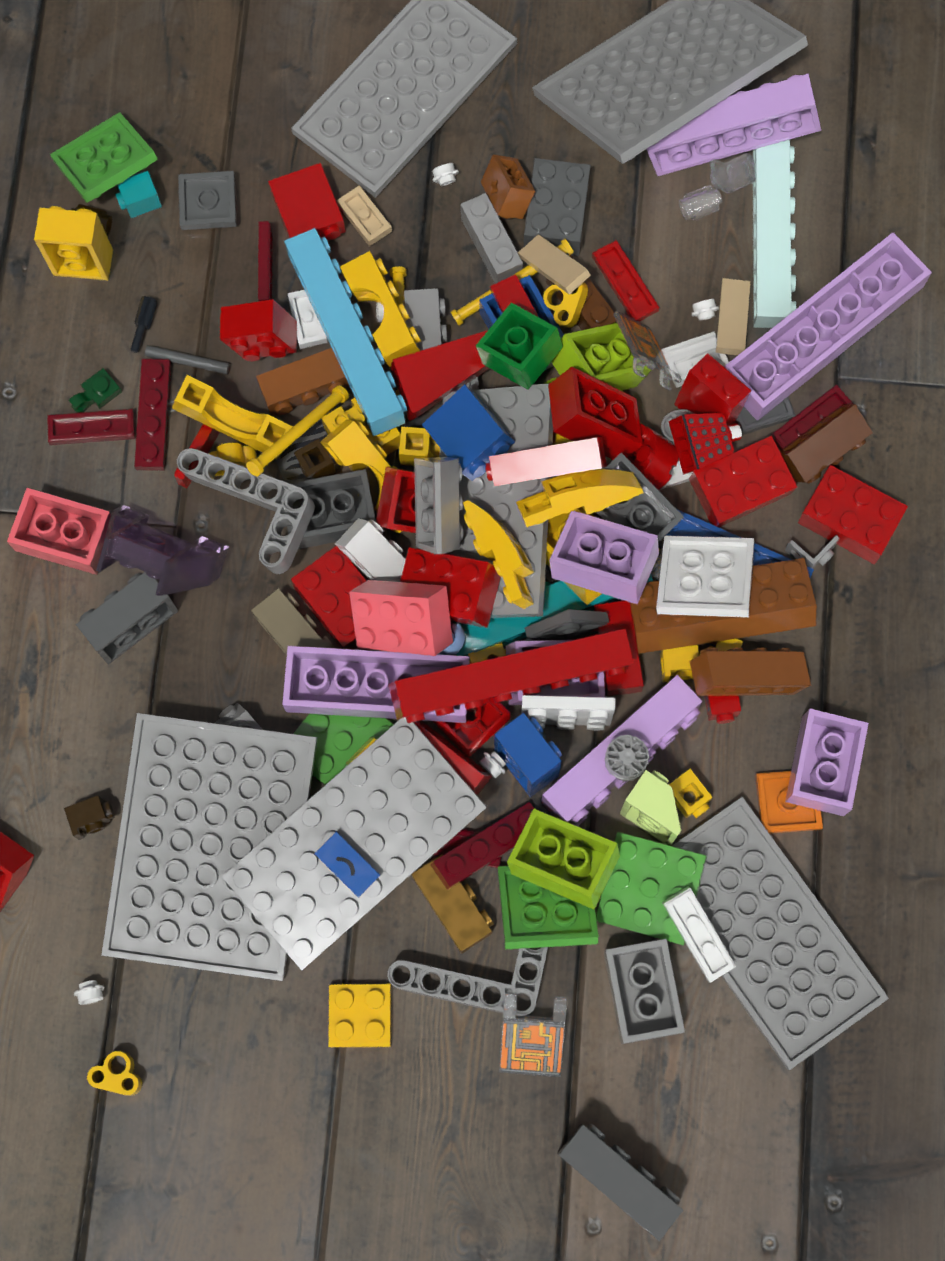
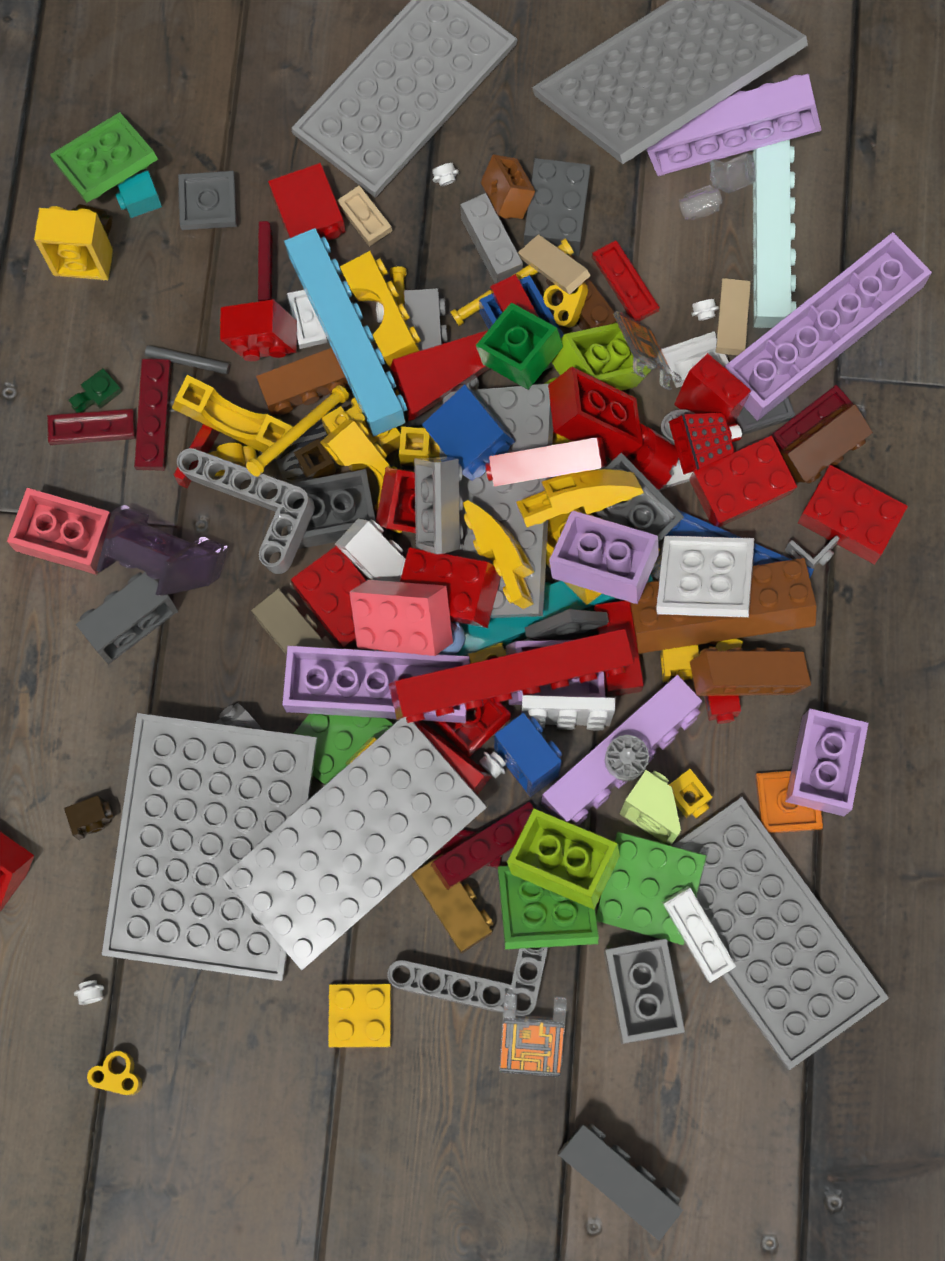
black axle [130,296,158,353] -> none
blue tile [315,832,381,898] -> none

